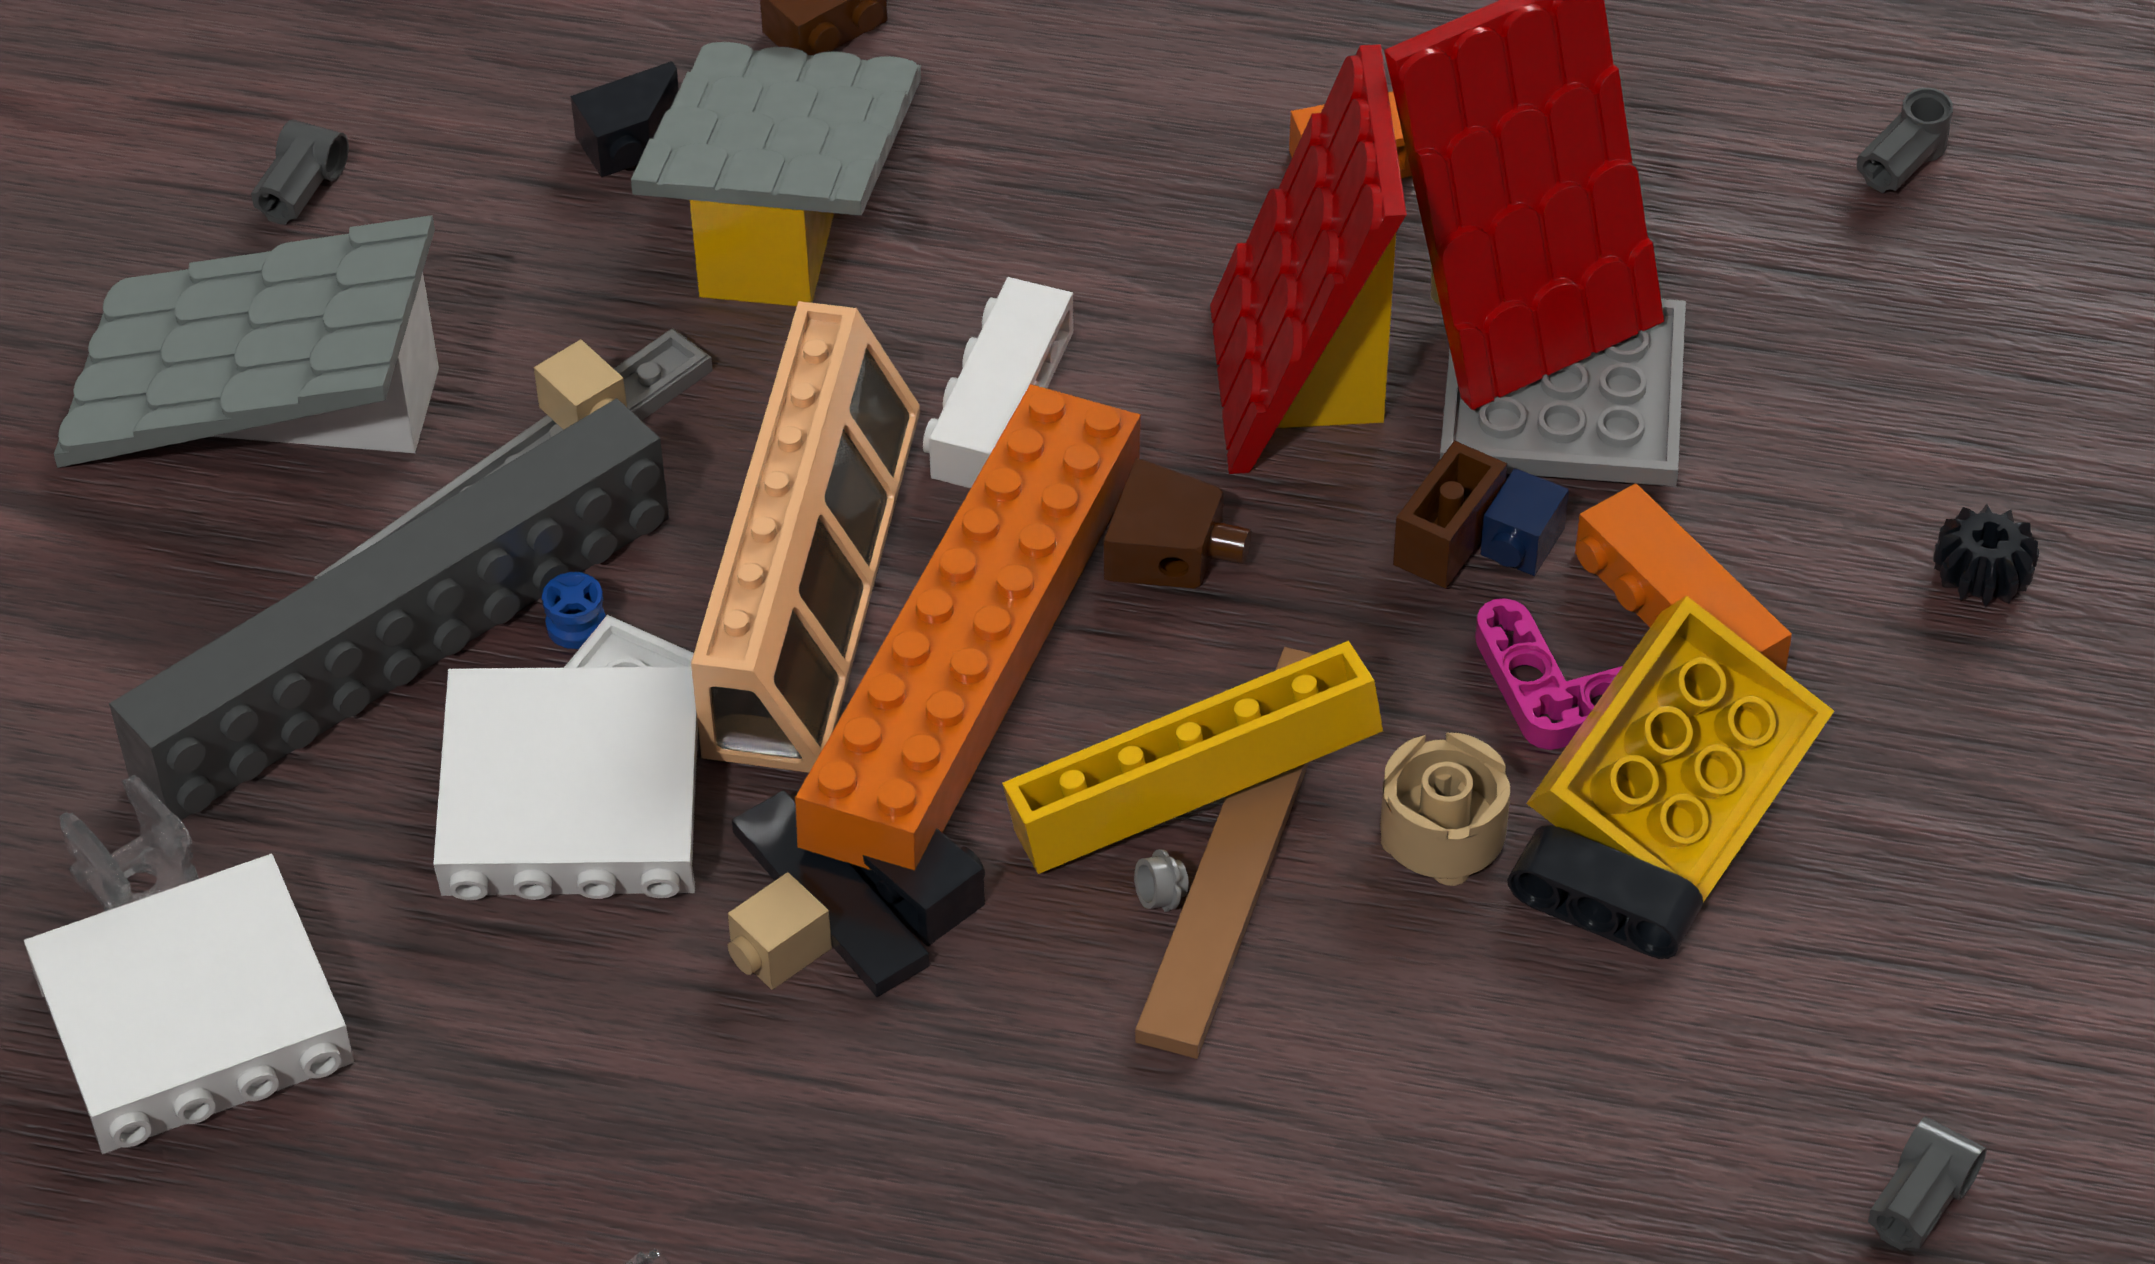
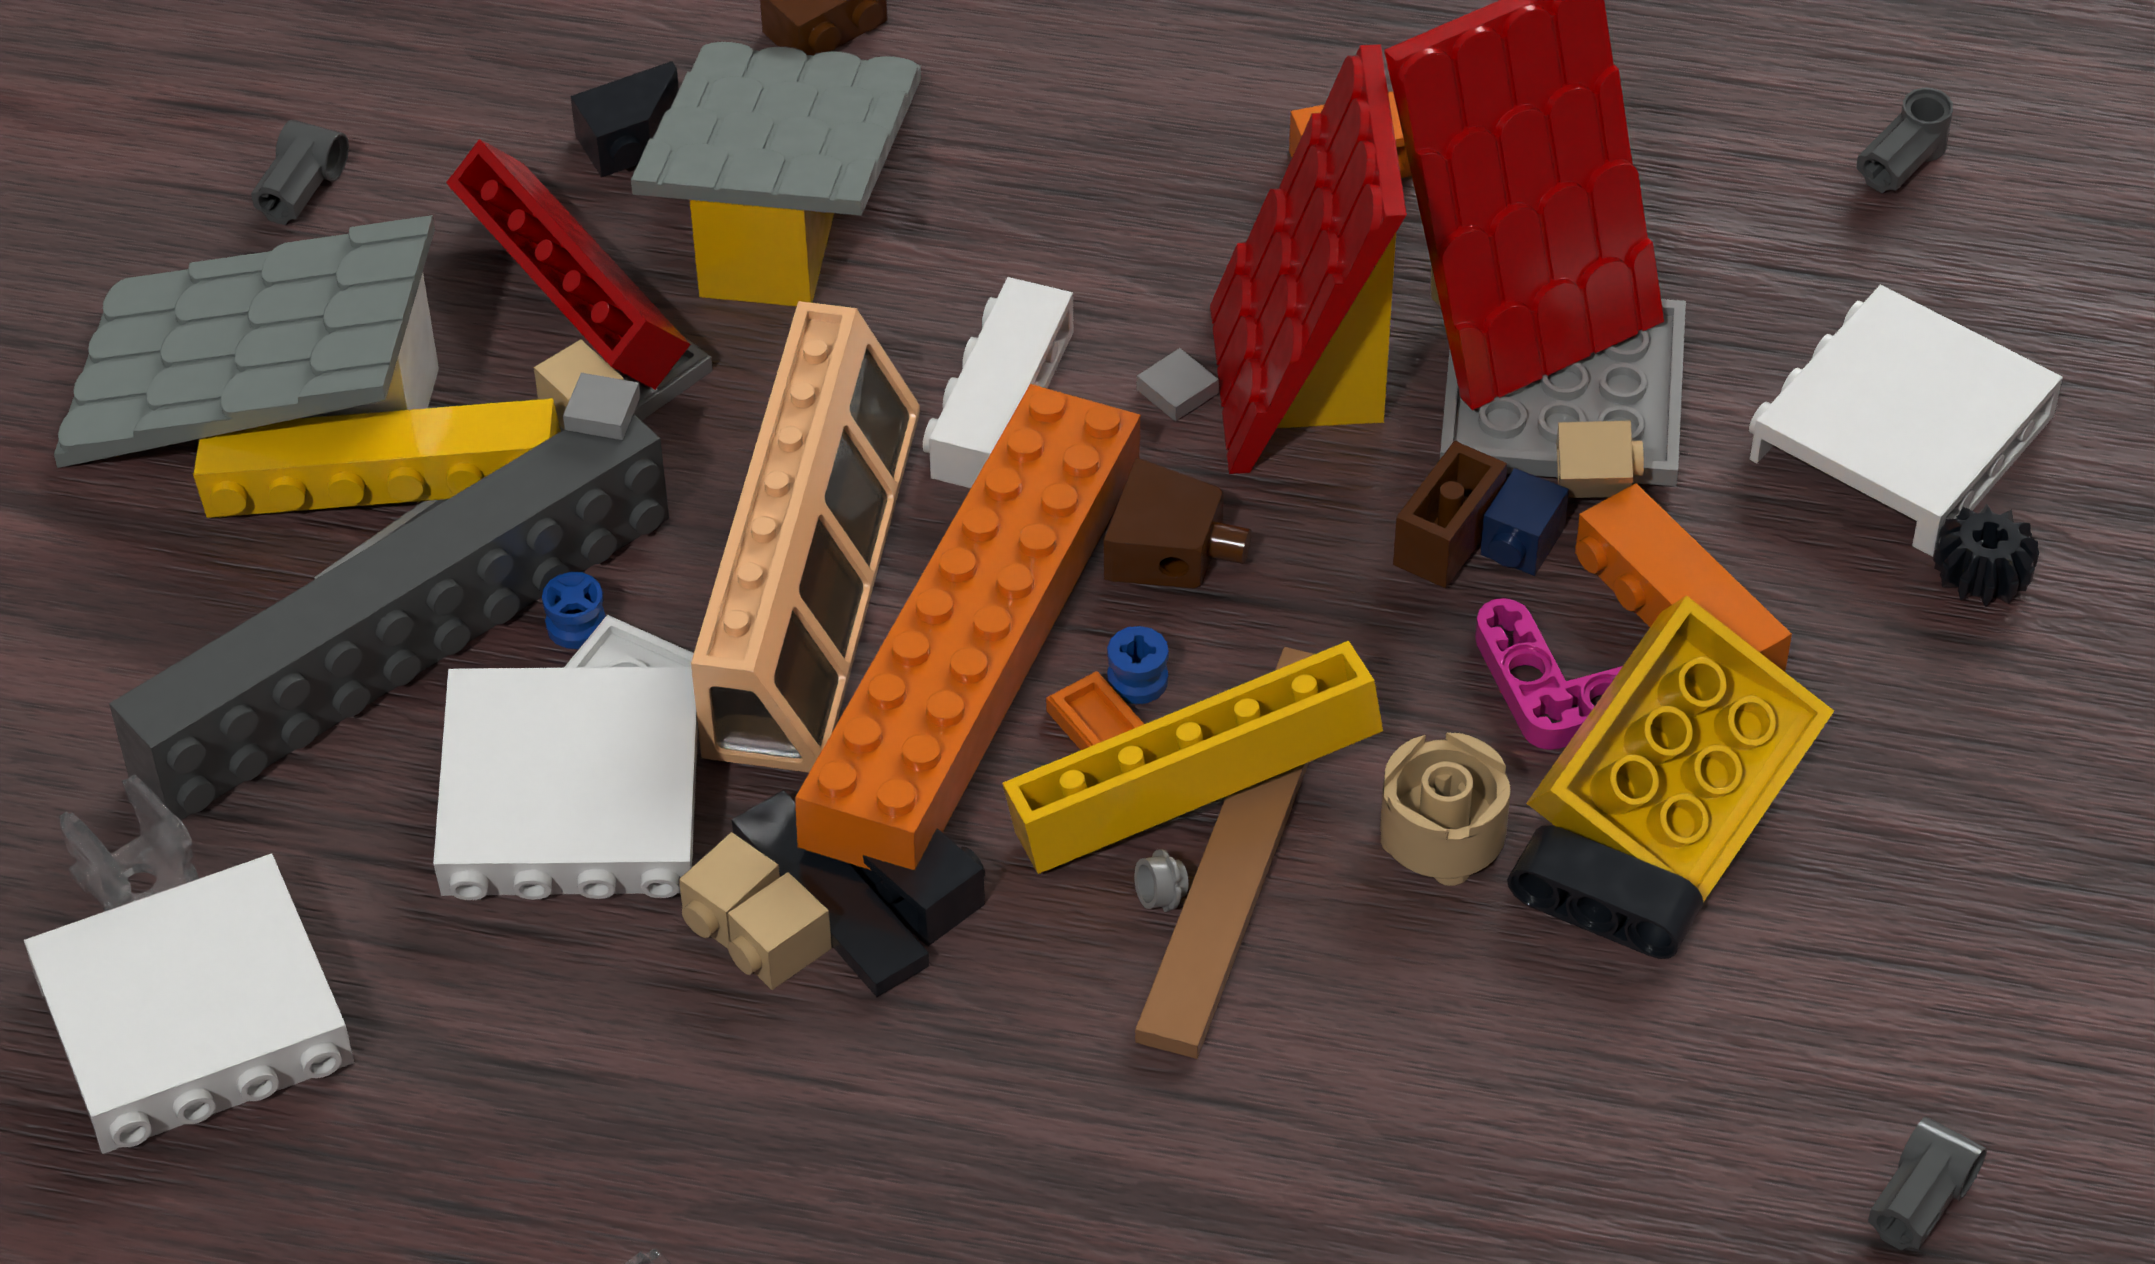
none -> yellow brick [193,398,561,518]
none -> red brick [446,139,691,389]
none -> light grey tile [563,373,640,440]
none -> tan brick [679,832,780,948]
none -> orange tile [1046,671,1144,750]
none -> blue wheel [1107,626,1169,704]
none -> light grey tile [1137,348,1219,422]
none -> tan brick [1556,421,1644,498]
none -> white panel [1749,284,2063,557]

